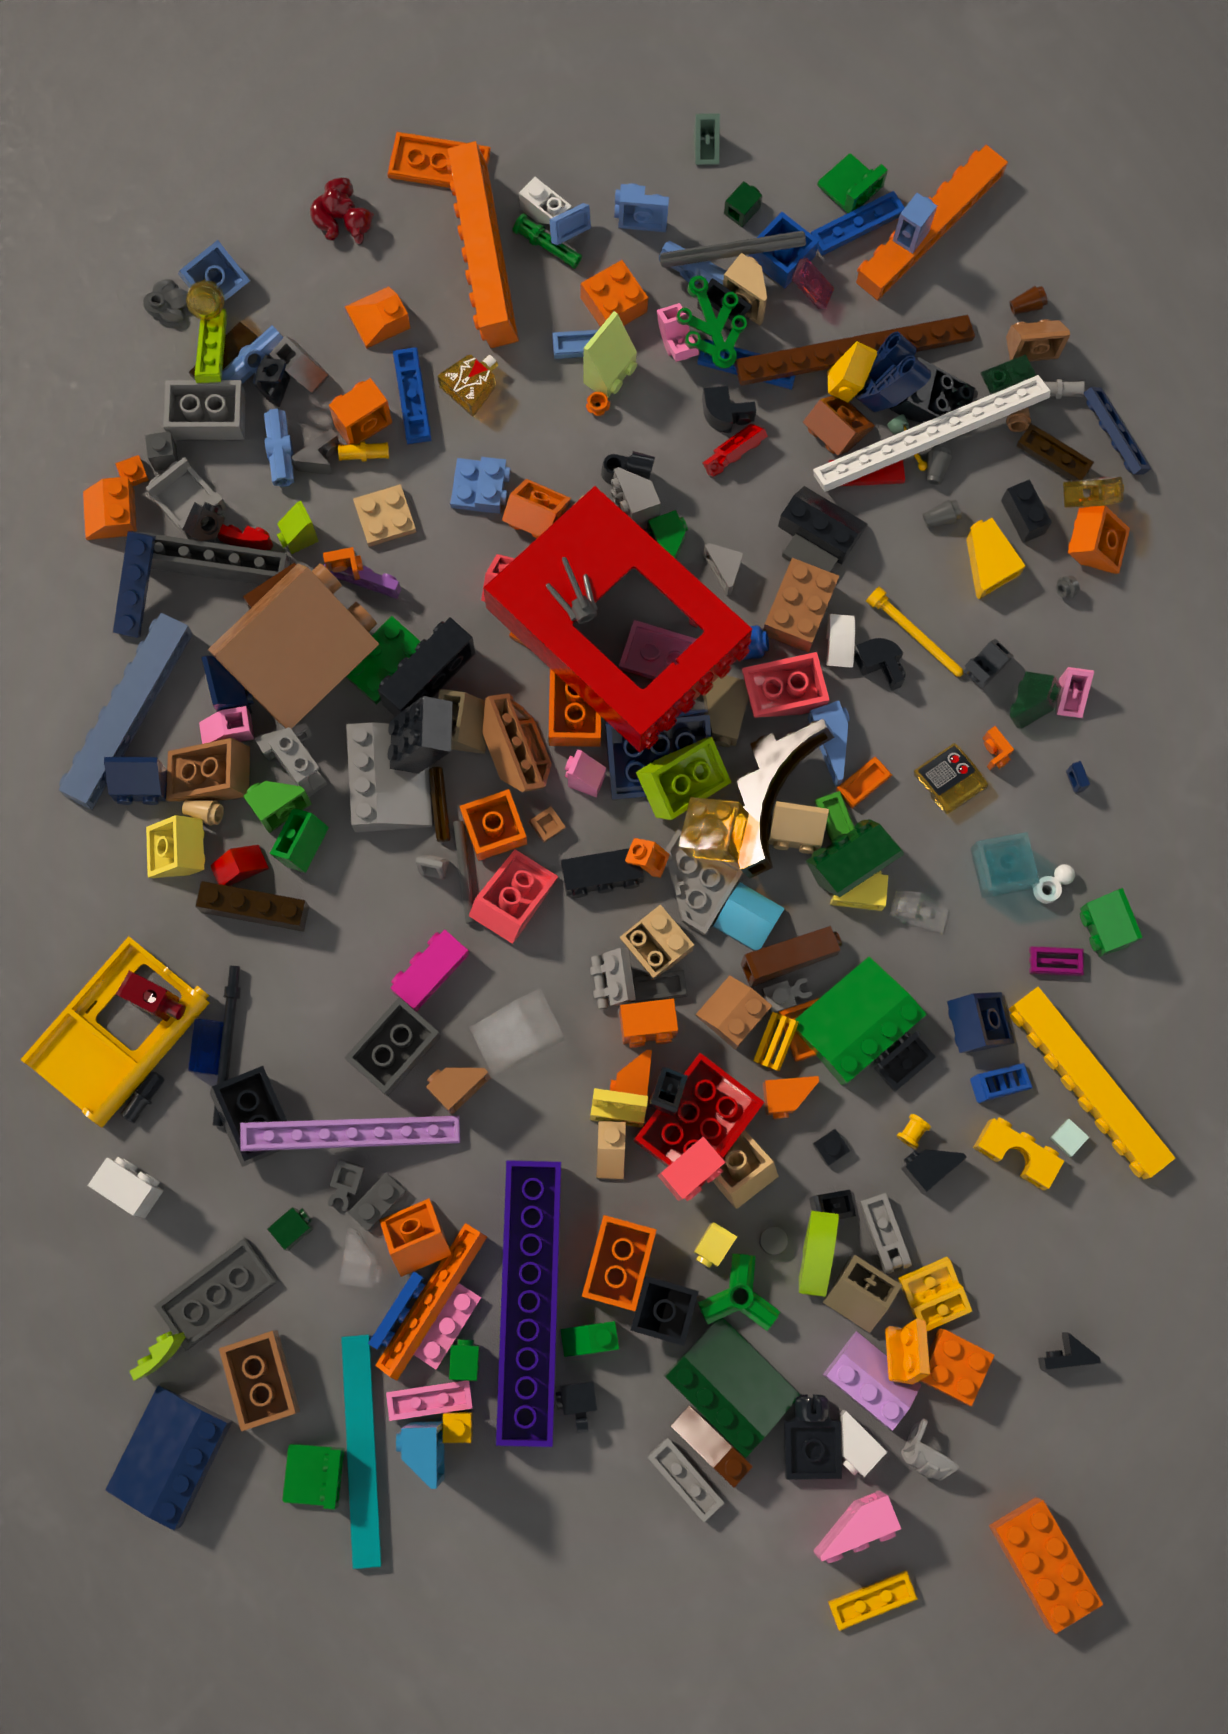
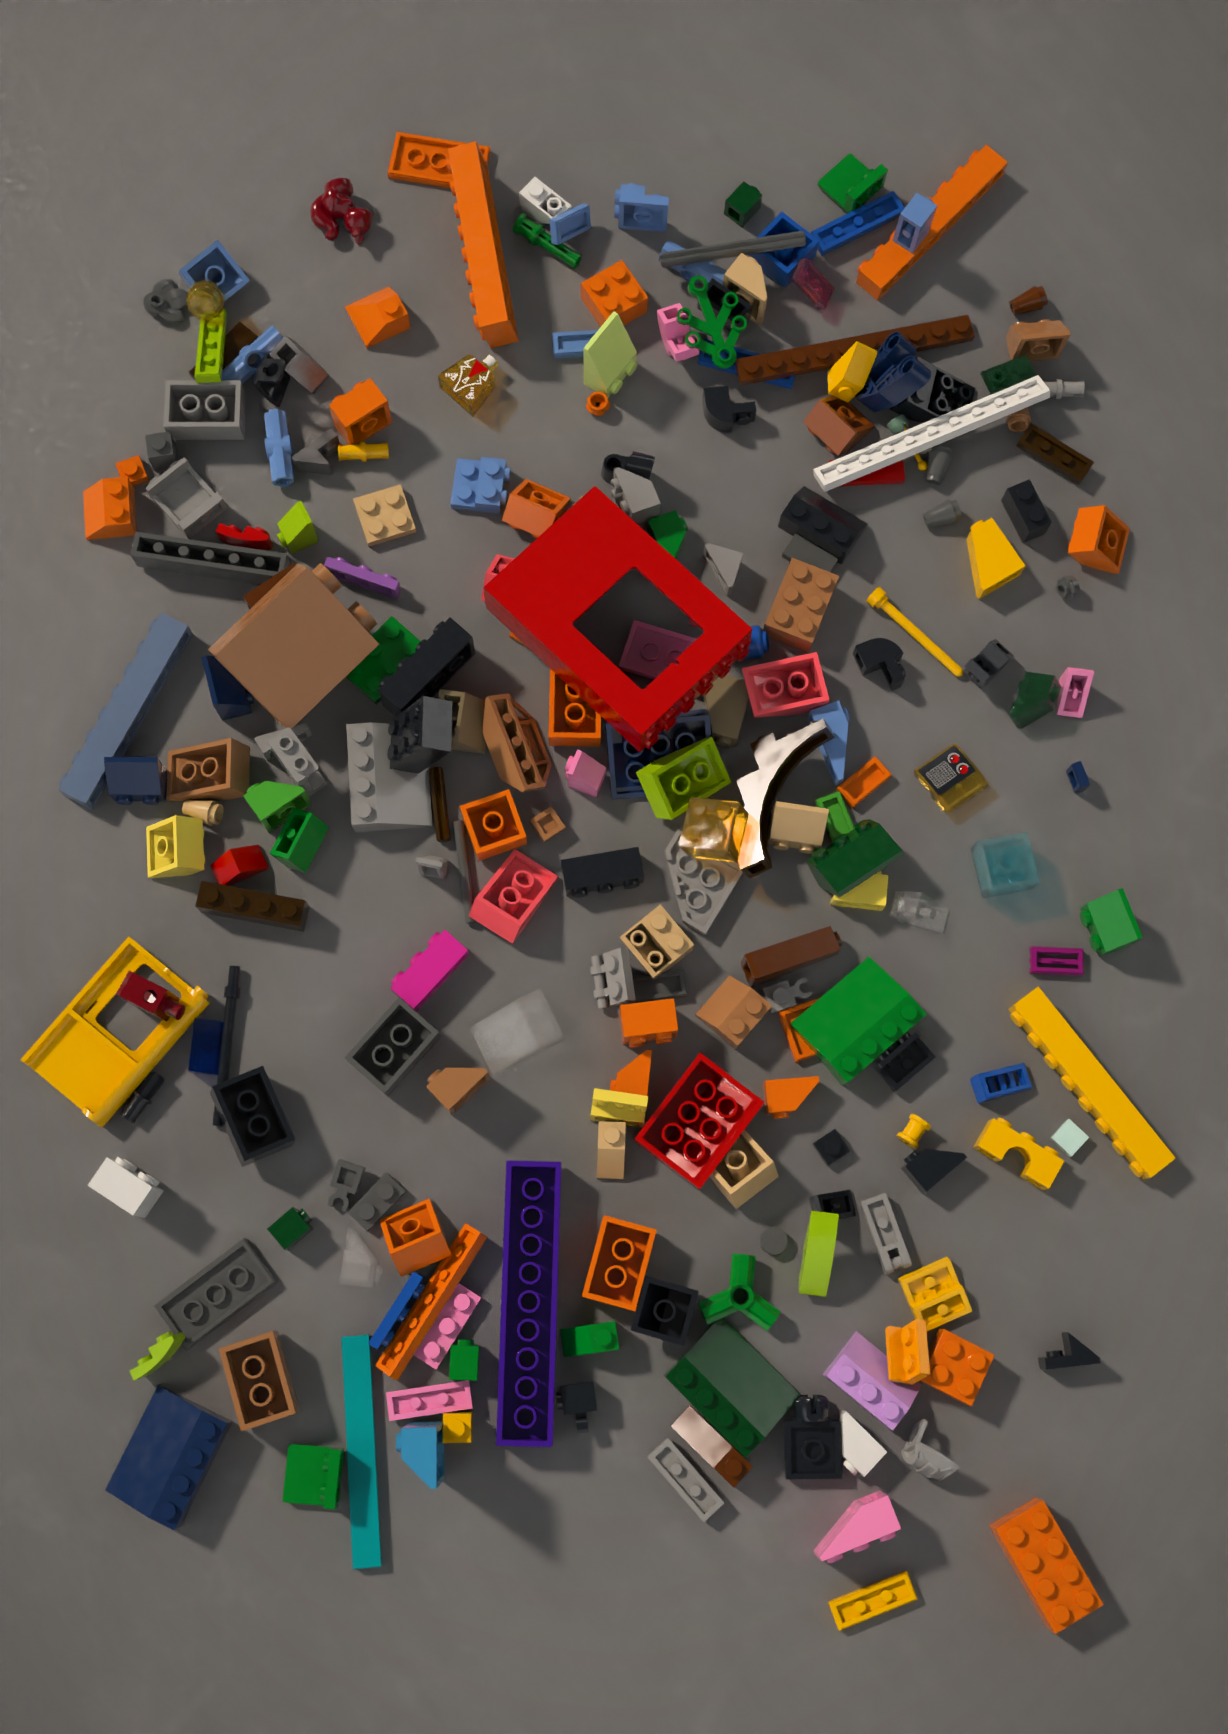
dark blue plate [113,531,156,638] -> none
black brick [182,502,225,543] -> none
bright pink slope [199,706,254,744] -> none
lavender tile [240,1116,460,1152] -> none
orange bracket [323,547,363,580] -> none
blue plate [393,347,432,445] -> none
dark grey plant [546,557,598,624] -> none
orange bracket [625,838,670,878] -> none
black slope [648,1066,688,1116] -> none
coral brick [657,1137,725,1201] -> none
light yellow slope [693,1222,737,1268] -> none
sand green slope [694,113,720,165] -> none
red hinge [702,424,768,477] -> none
medium azure slope [713,882,785,951] -> none
yellow tile [753,1012,799,1071] -> none
dark tan slope [822,1255,902,1333] -> none
white slope [826,614,855,668] -> none
dark blue slope [947,992,1015,1053] -> none
orange bracket [982,726,1014,770] -> none
white plate [1033,864,1075,904] -> none
clear yellow torso [1063,477,1124,508] -> none
dark blue plate [1084,387,1152,475] -> none

